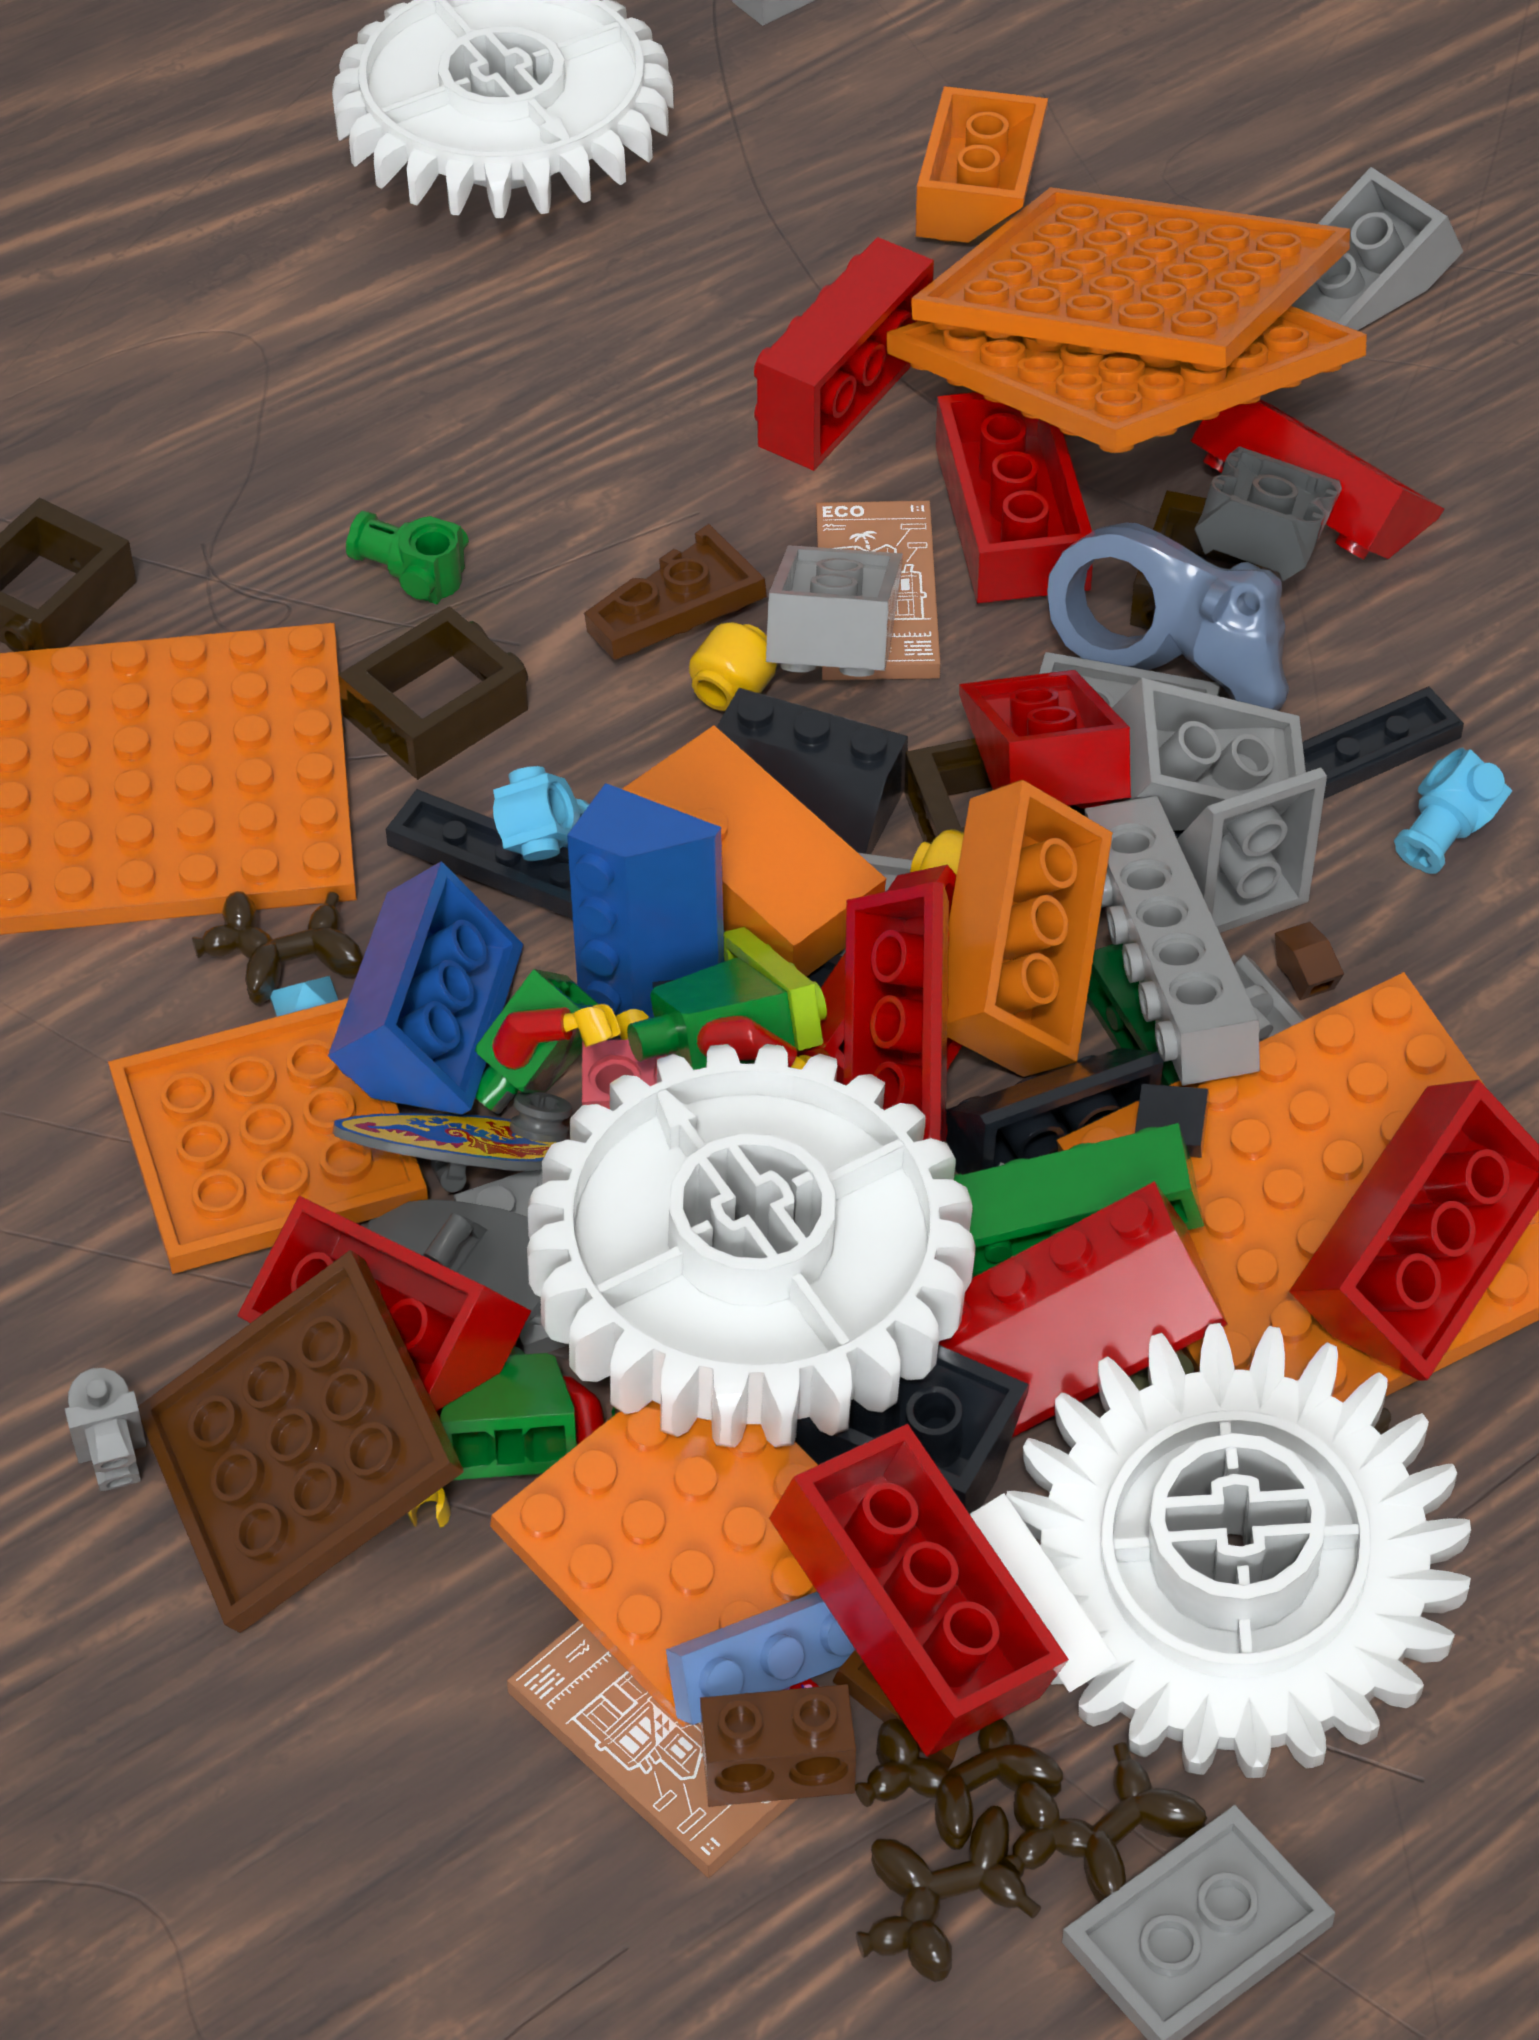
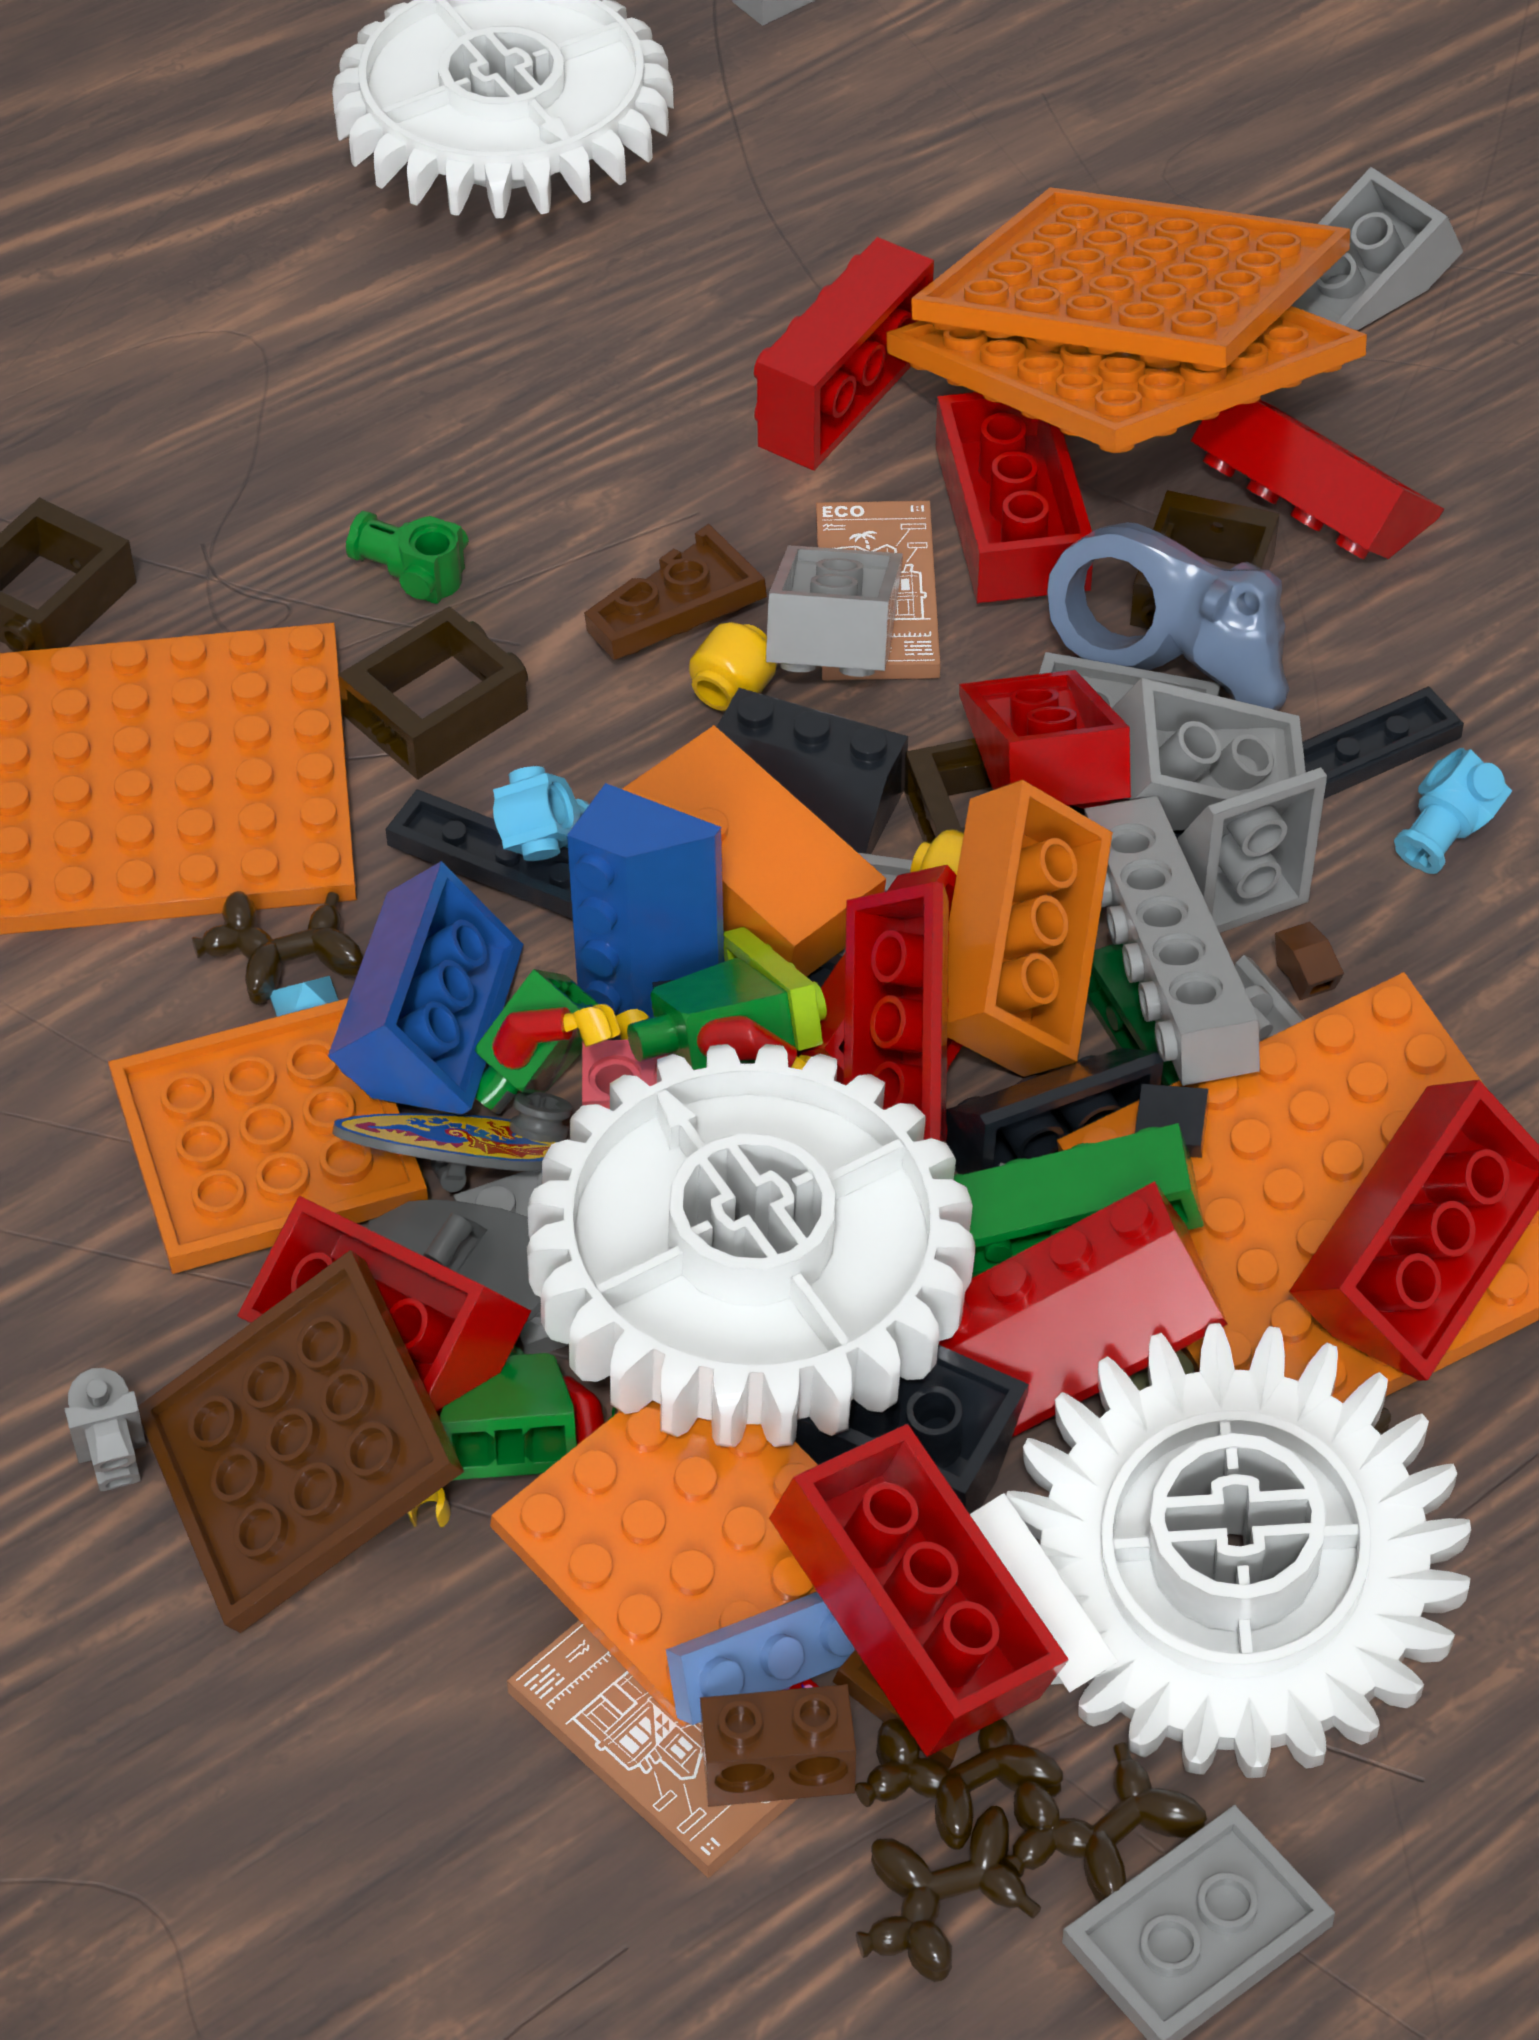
orange slope [916,86,1048,243] -> none
dark grey slope [1195,447,1342,582] -> none

